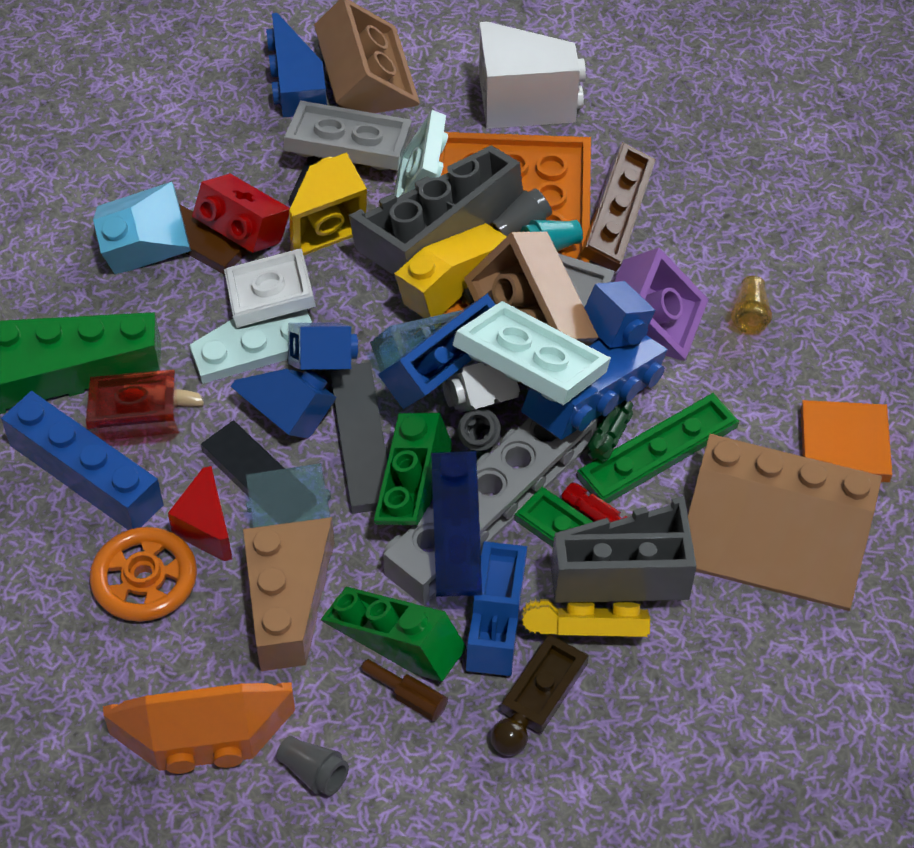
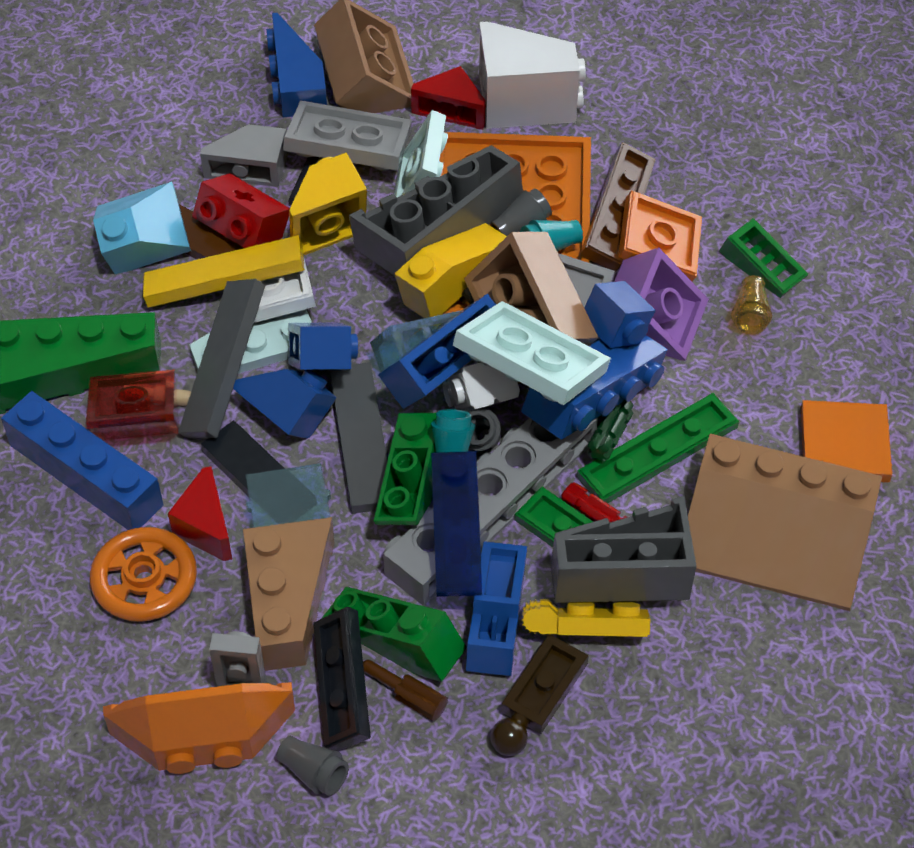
none -> yellow tile [143,235,305,308]
none -> dark grey tile [178,279,265,439]
none -> light grey slope [200,124,288,187]
none -> light grey plate [209,631,266,687]
none -> black tile [313,606,371,752]
none -> red slope [411,66,486,130]
none -> teal cone [431,409,475,477]
none -> orange tile [618,190,702,282]
none -> green slope [719,218,808,298]

